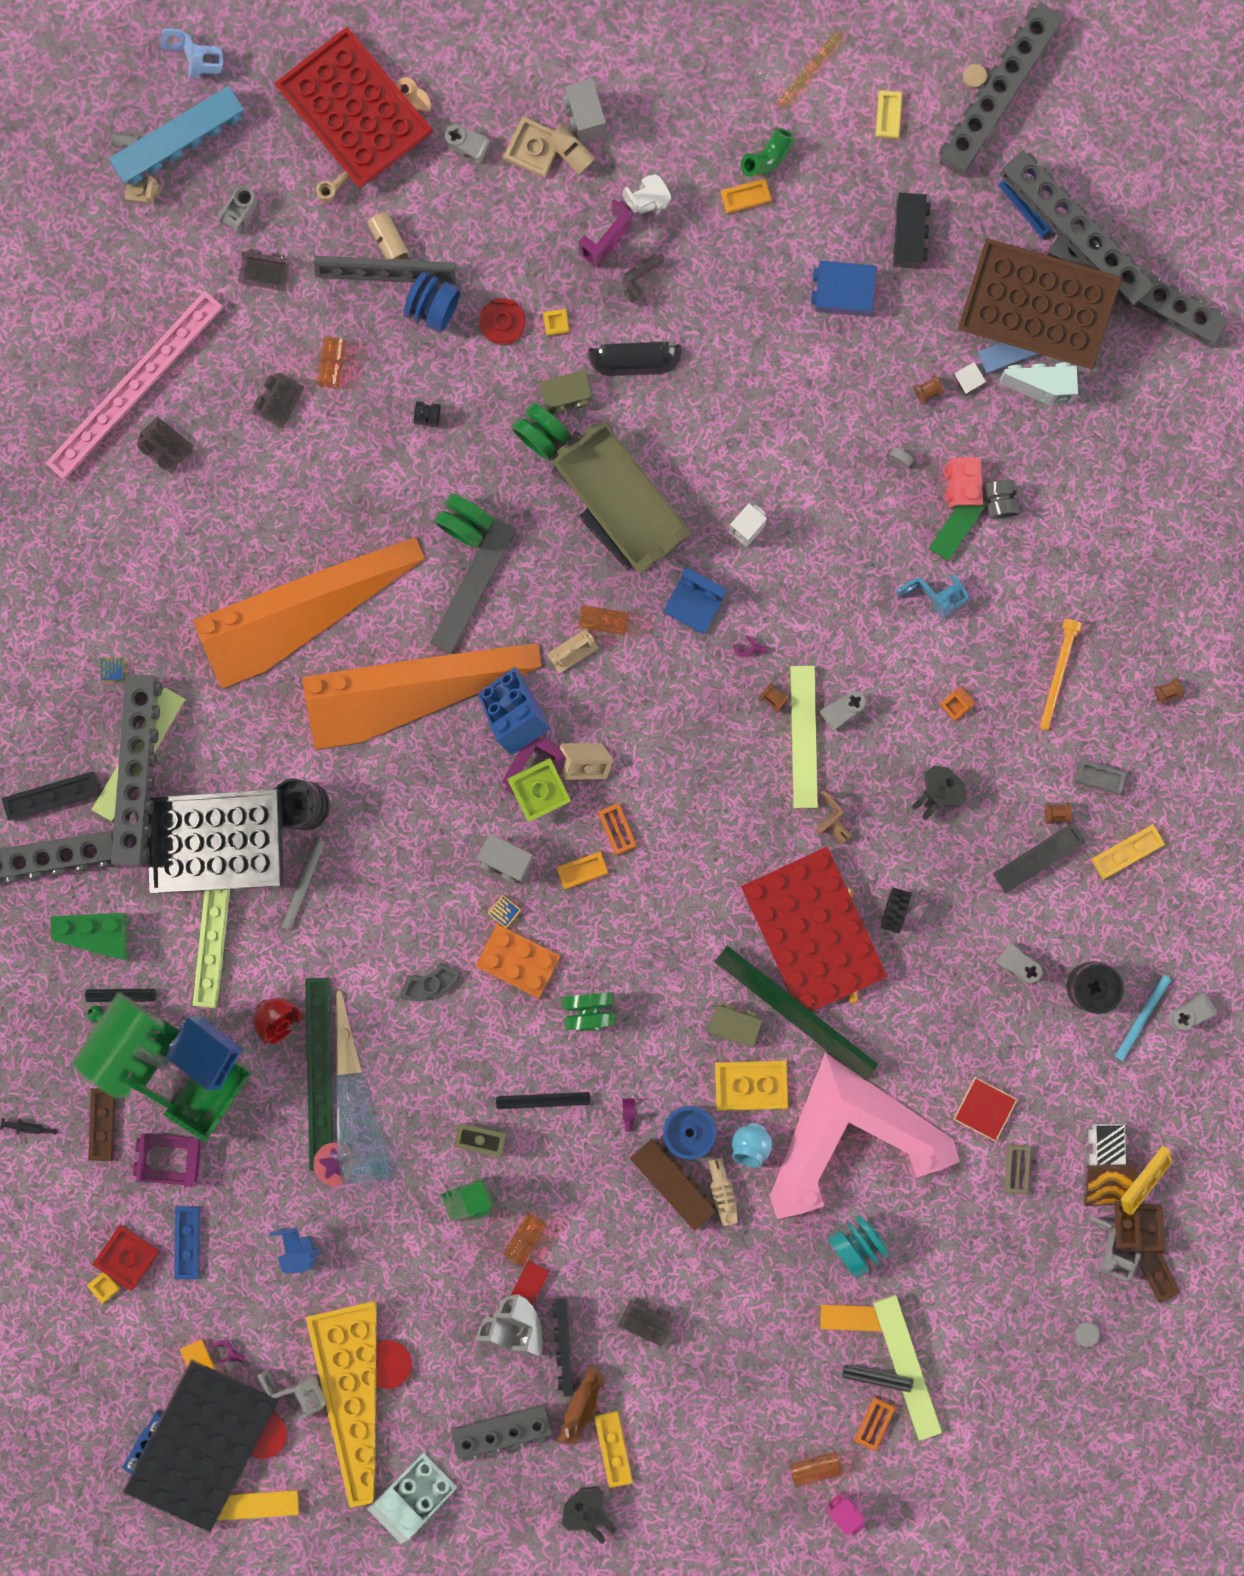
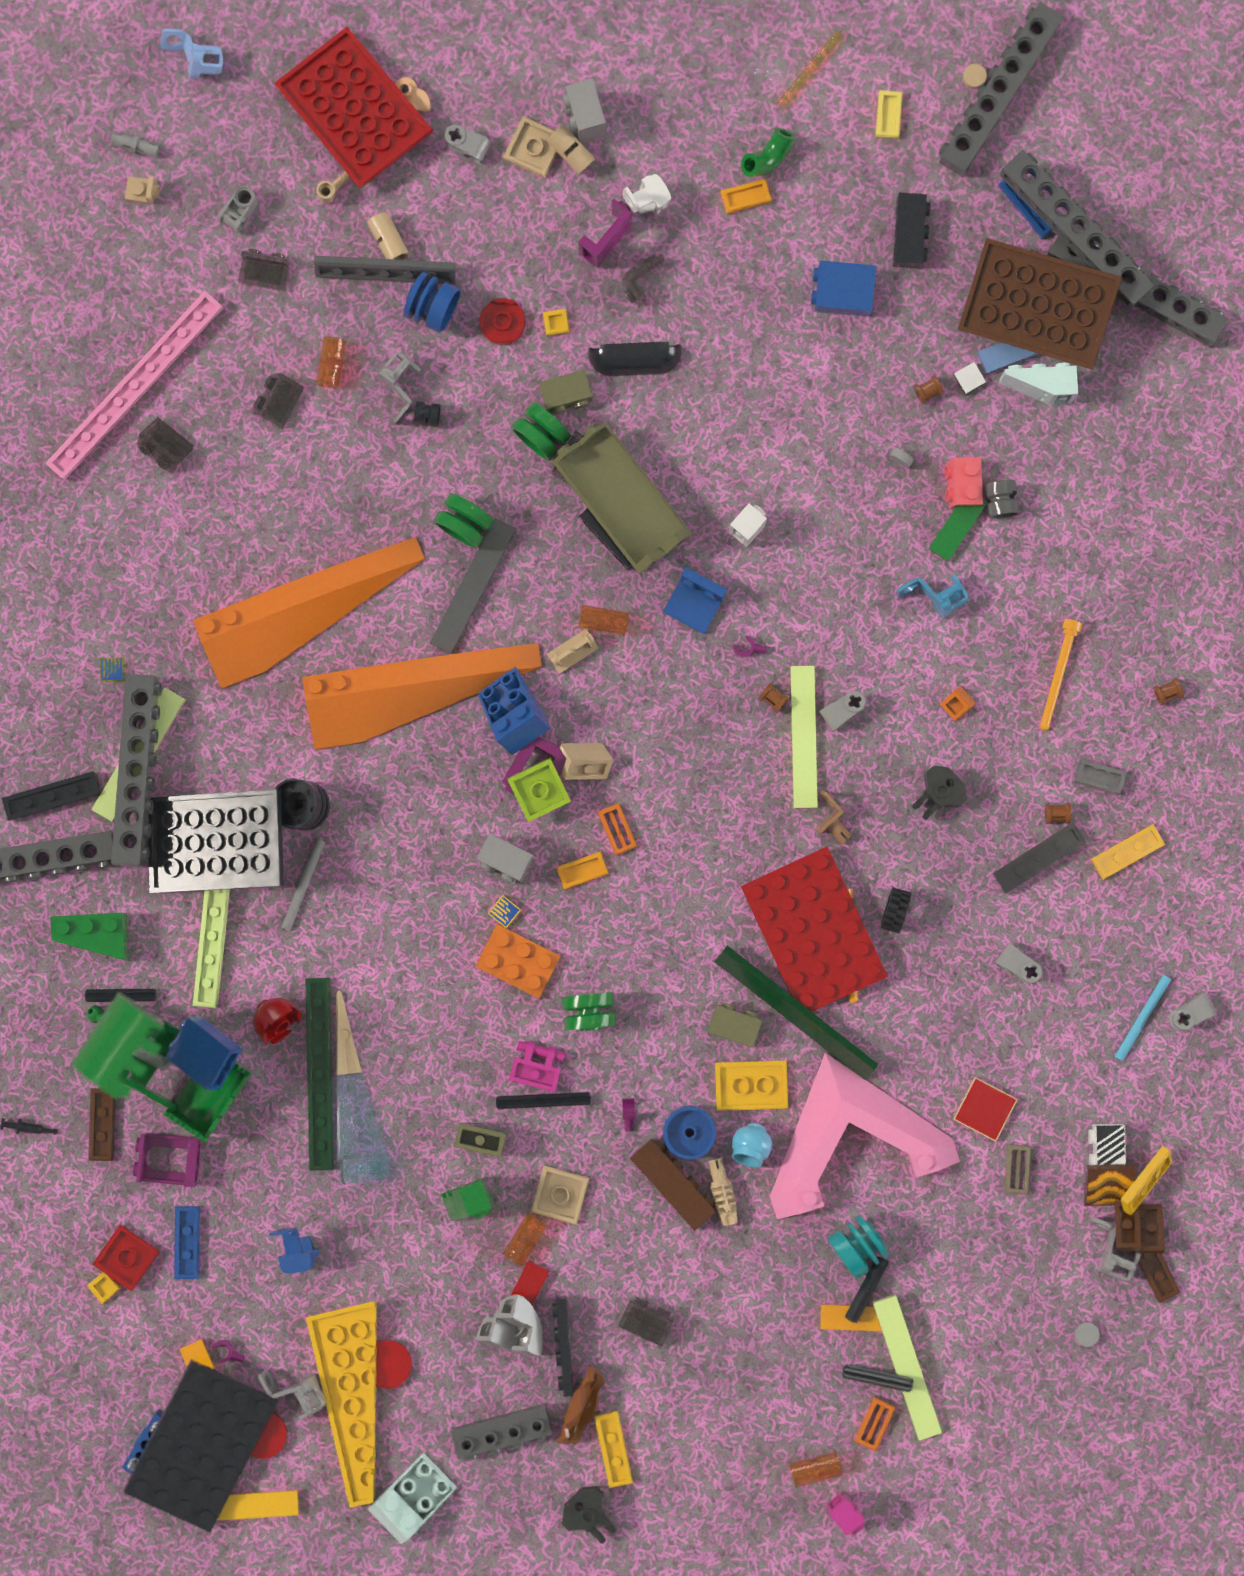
dark azure brick [109,86,244,187] -> none
sticker [314,1143,354,1186] -> none
dark grey tile [399,963,462,1001] -> none
black wheel [1066,961,1124,1014] -> none
none -> light grey piece [377,352,421,424]
none -> dark pink plate [509,1041,565,1092]
none -> tan tile [531,1165,590,1225]
none -> black axle [845,1256,889,1324]

